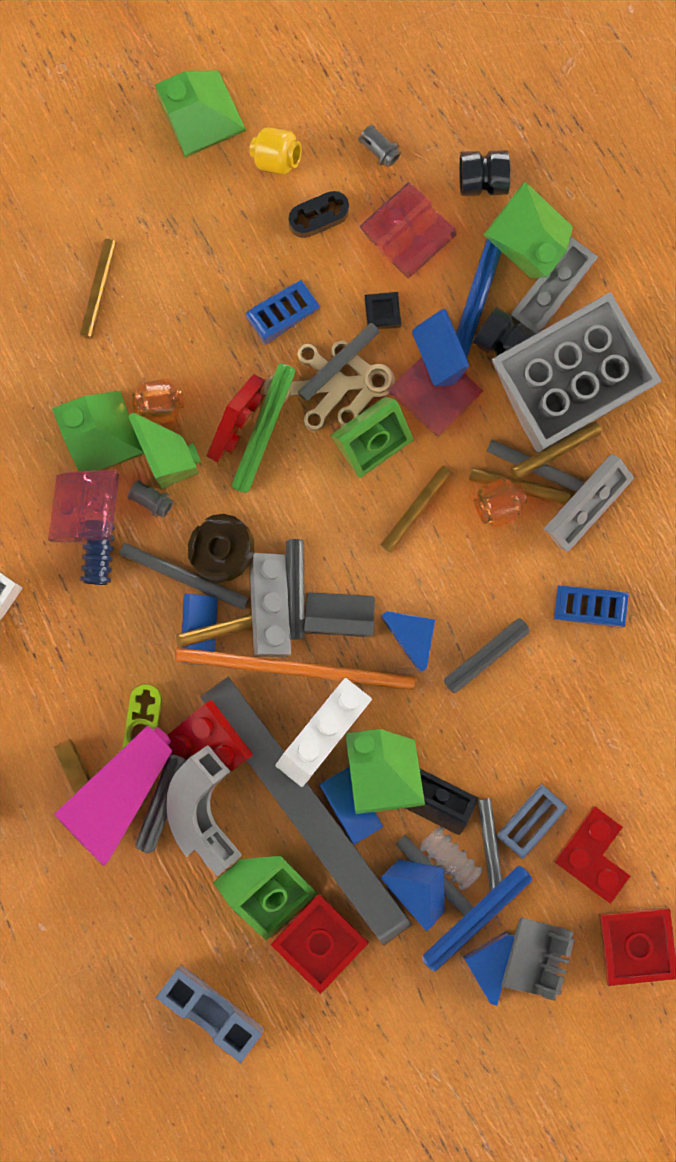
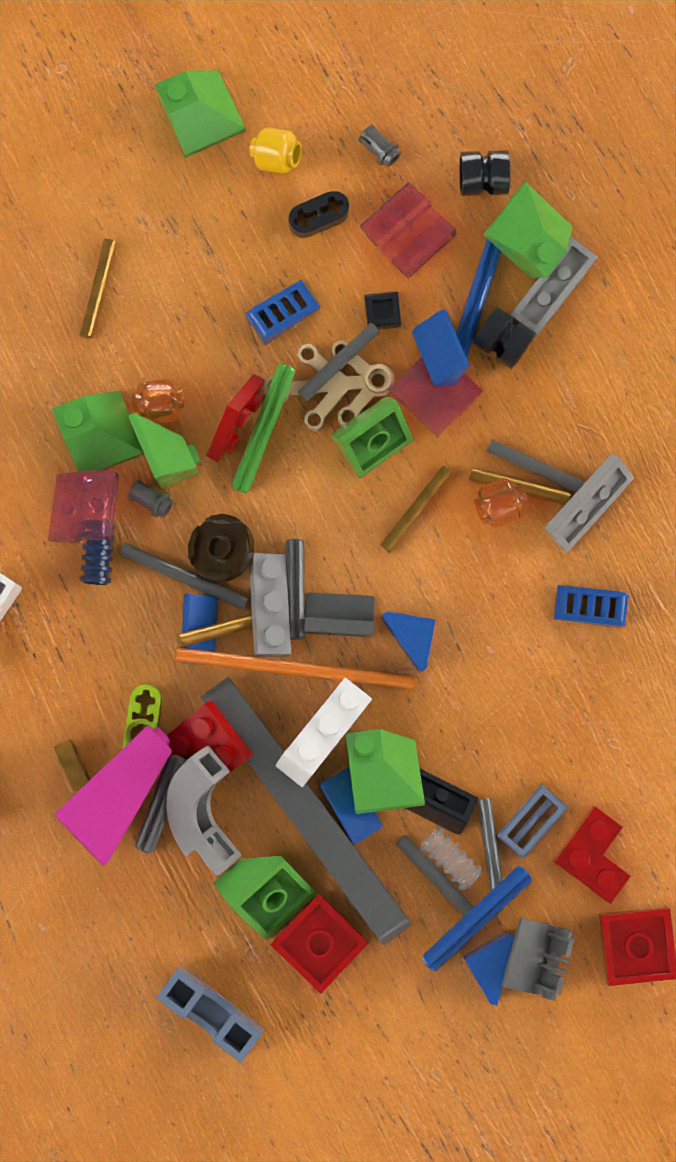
blue slope [380,859,445,931] -> none
dark grey axle [444,618,530,693] -> none
light grey slope [491,292,662,453] -> none
pearl gold bar [510,422,602,480] -> none

